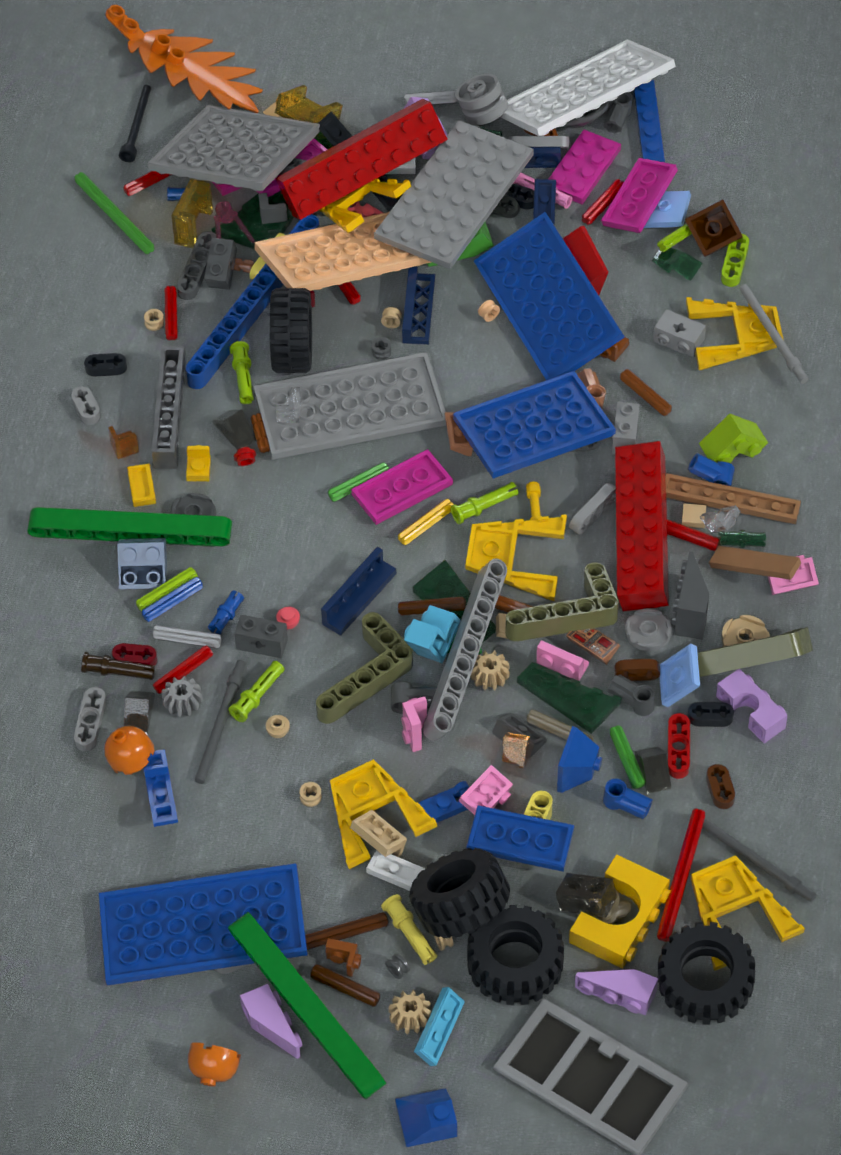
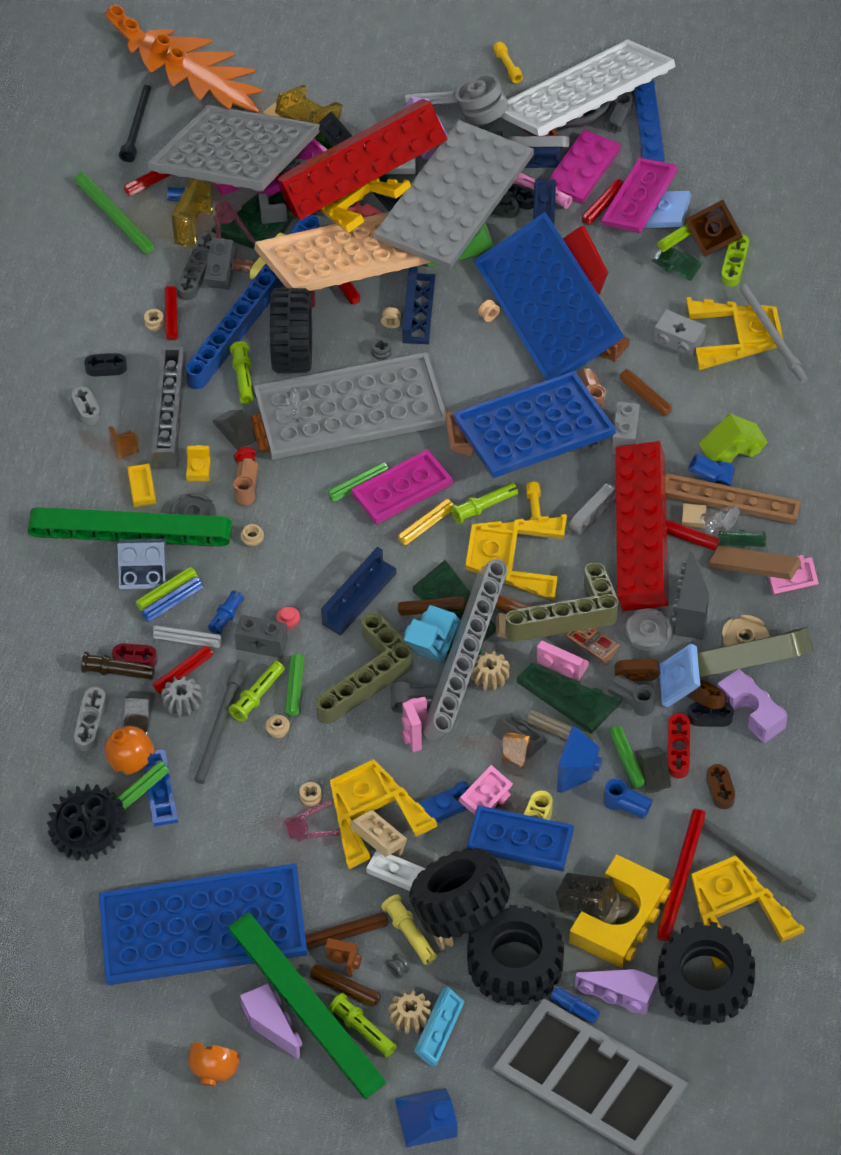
none -> black gear [47,784,127,861]
none -> bright green axle [117,761,169,809]
none -> nougat piece [233,458,259,506]
none -> tan plate [241,524,264,546]
none -> clear pink plant [284,799,341,842]
none -> bright green axle [285,653,304,717]
none -> lime pin [328,993,397,1058]
none -> yellow bar [493,41,523,84]
none -> blue axle [550,986,600,1023]
none -> reddish brown beam [687,680,726,709]

